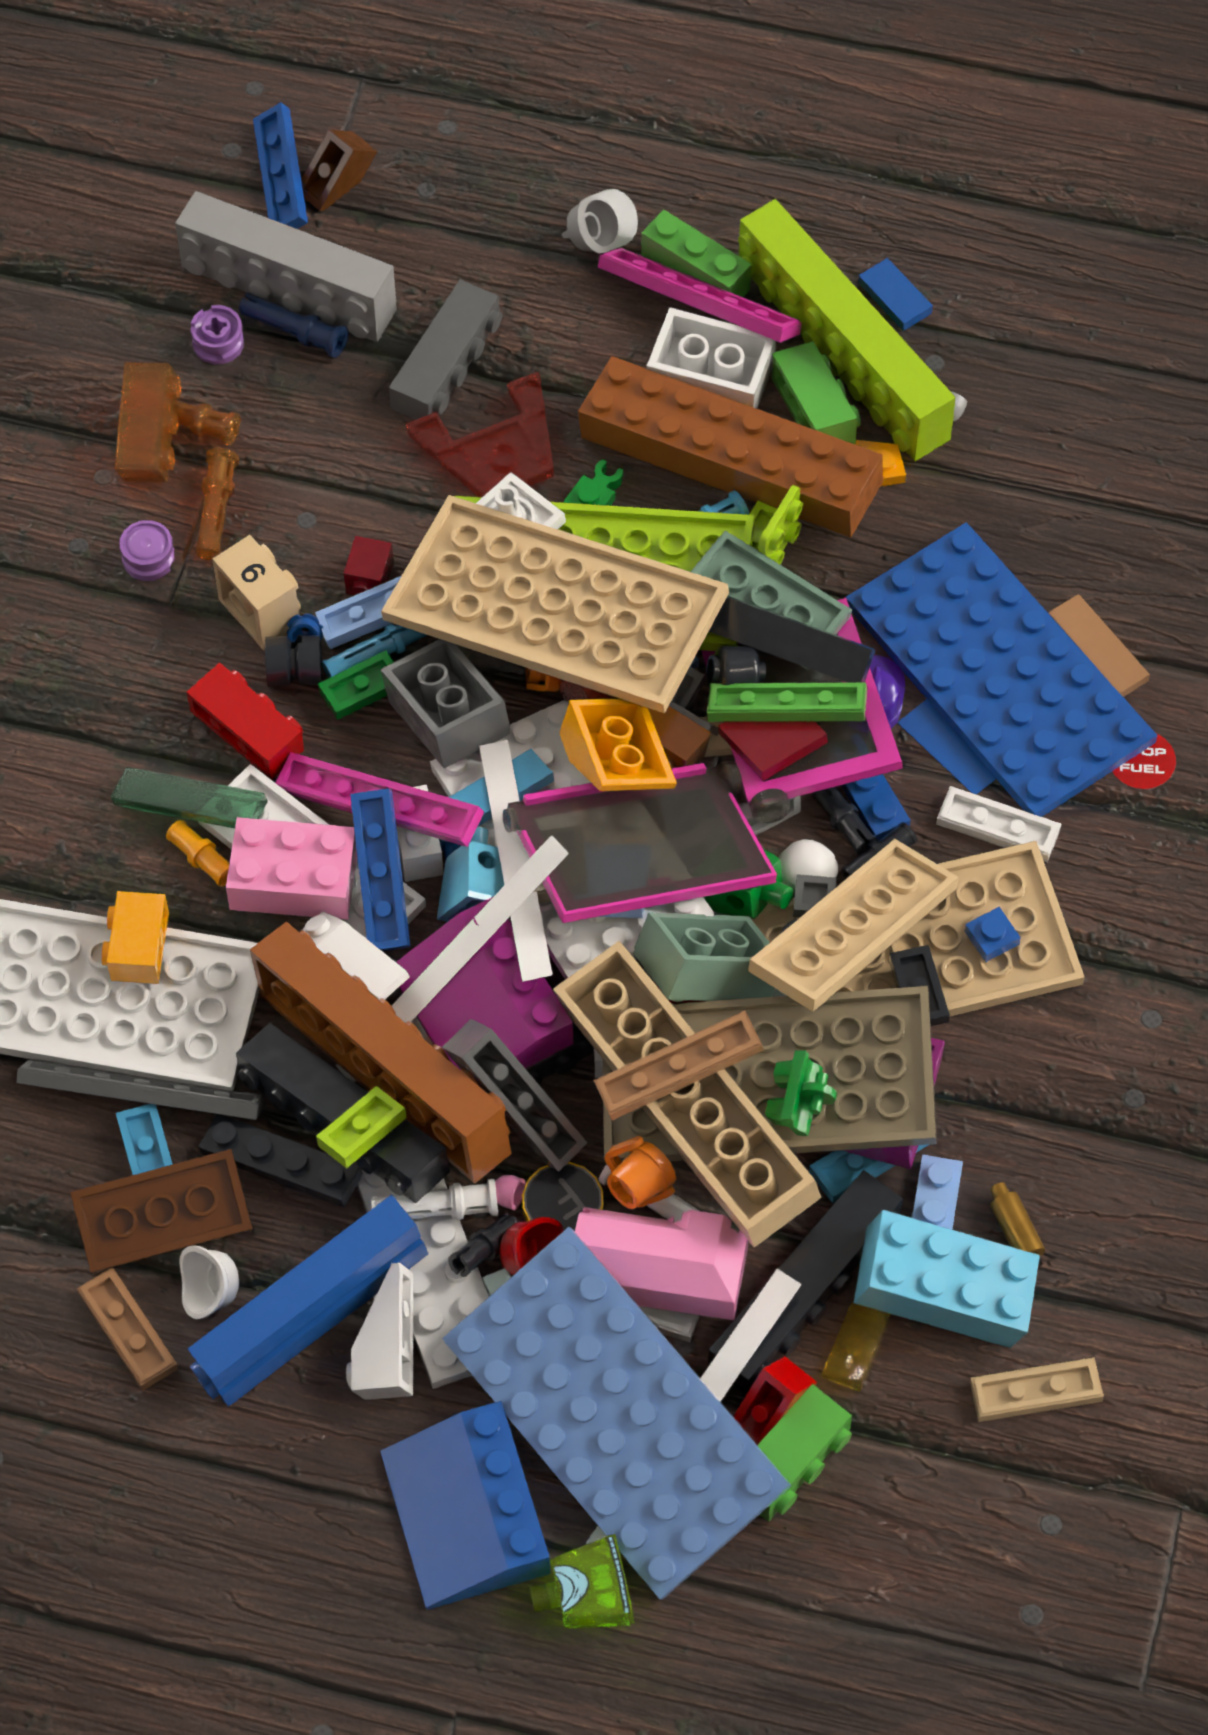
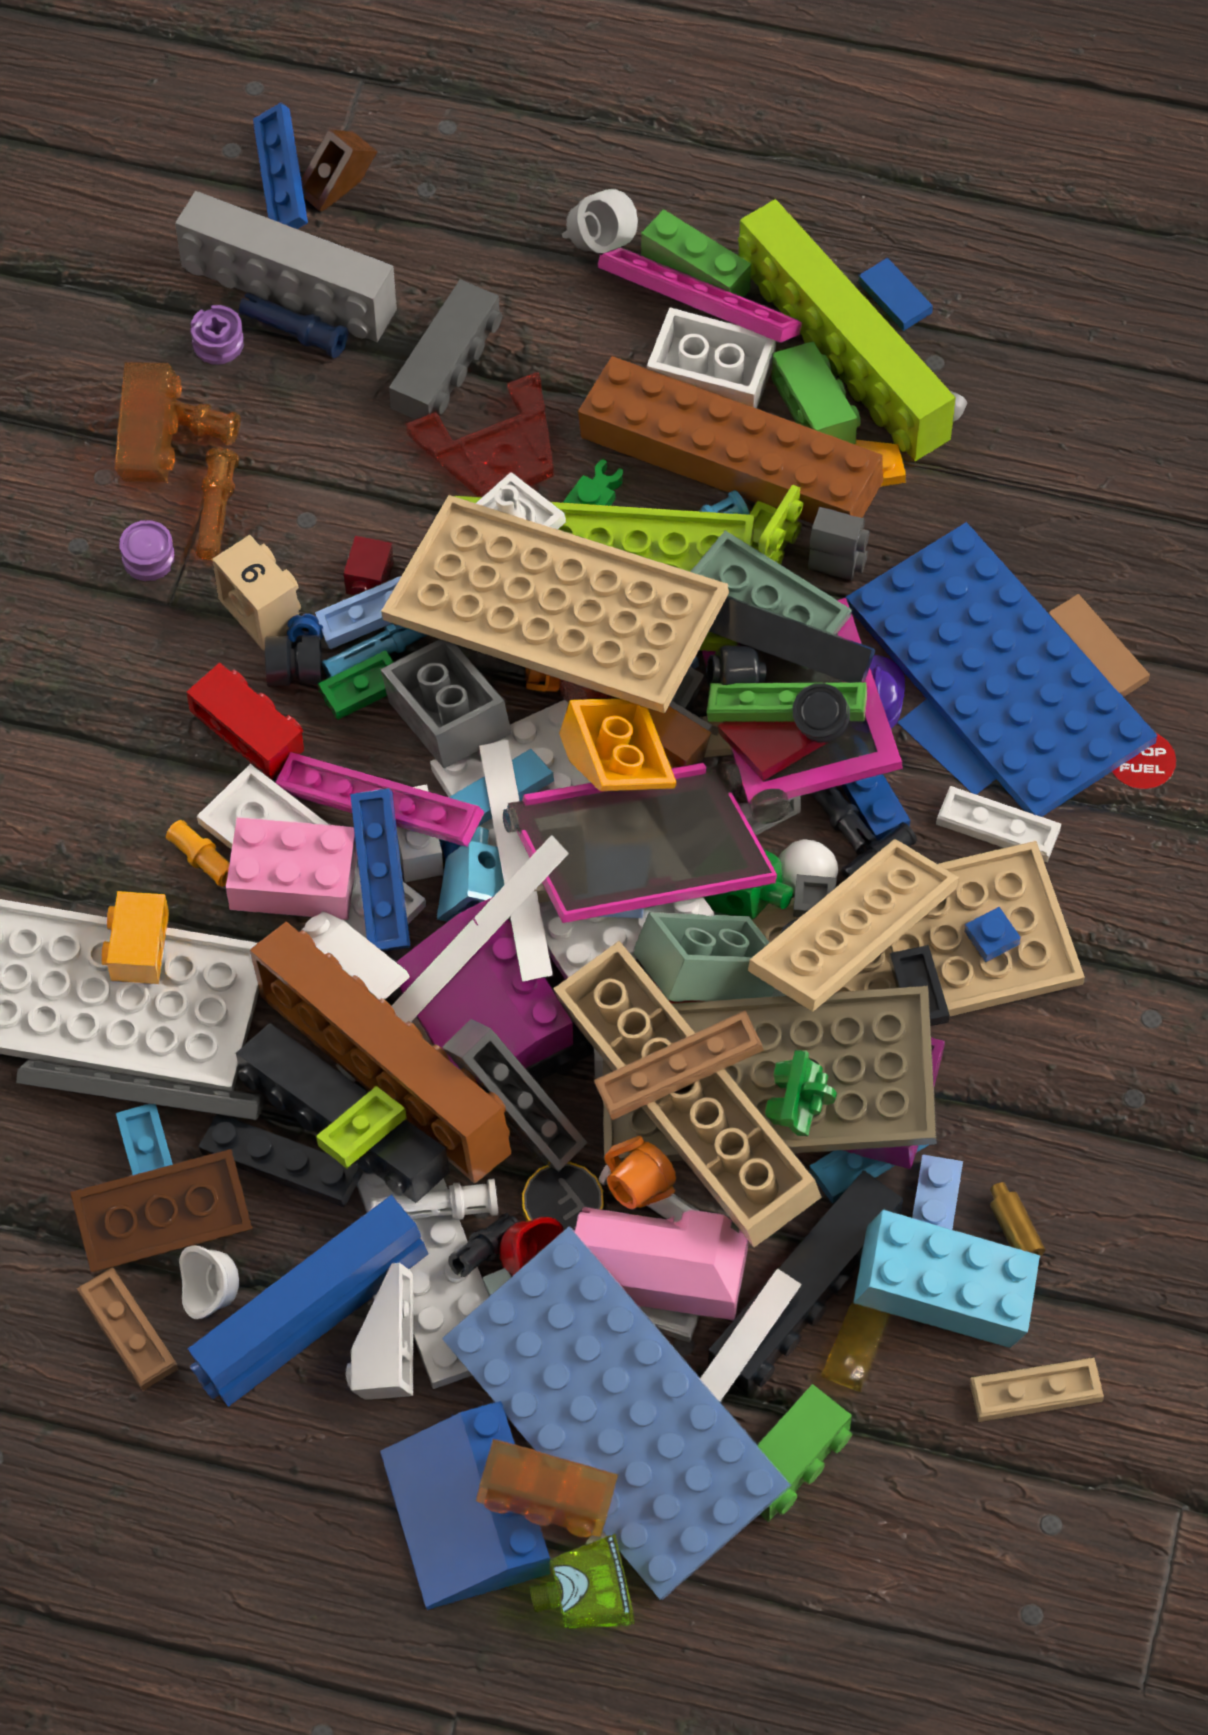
clear green tile [111,767,268,829] -> none
bright pink hinge [495,1175,526,1210] -> none
red slope [733,1356,817,1445] -> none
none -> clear orange brick [476,1439,618,1537]
none -> black wheel [793,683,851,743]
none -> dark grey brick [808,507,870,581]

